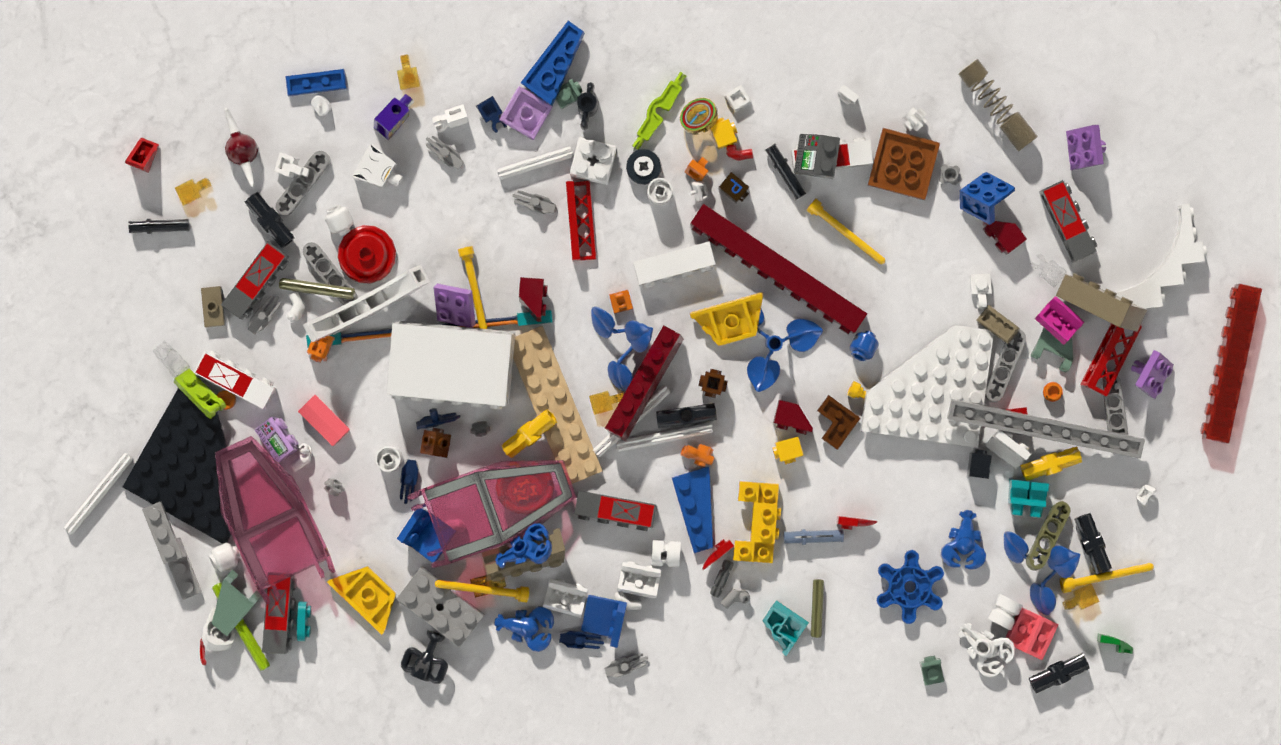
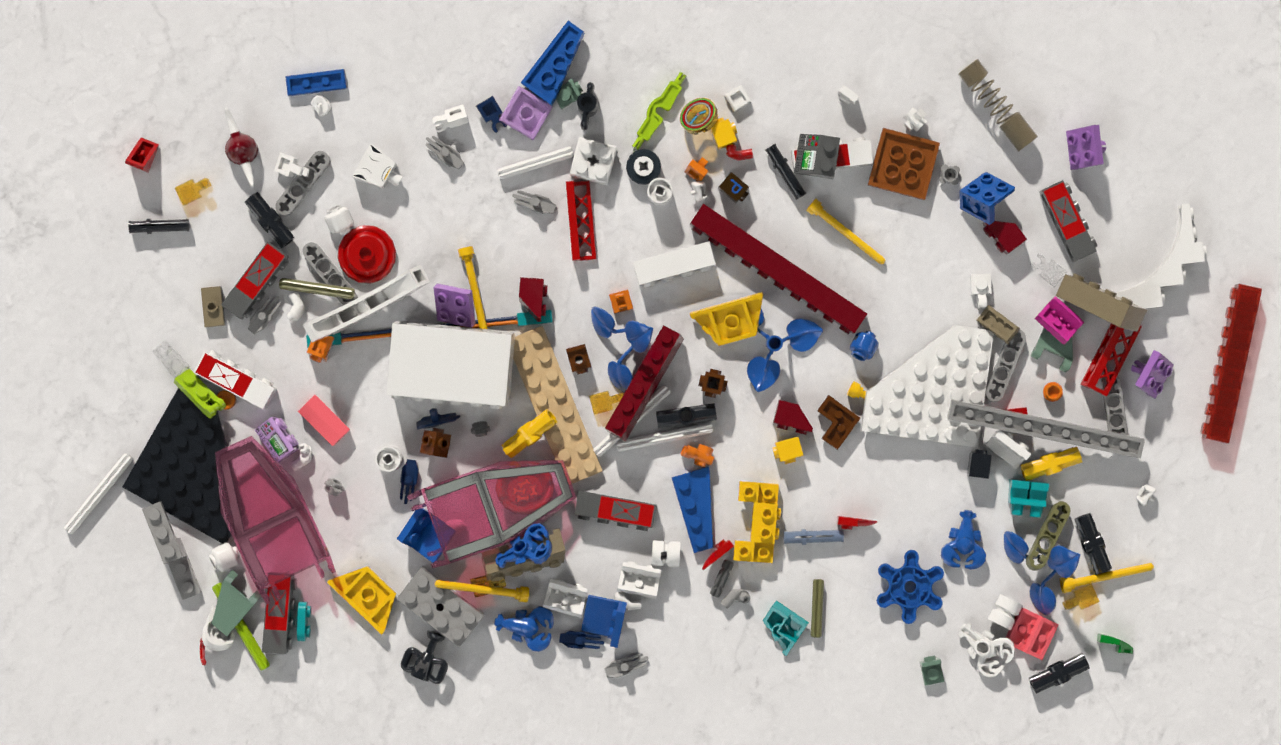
dark purple torso [373,94,414,140] -> none
clear yellow plate [397,54,420,90] -> none
none -> reddish brown brick [566,344,591,375]

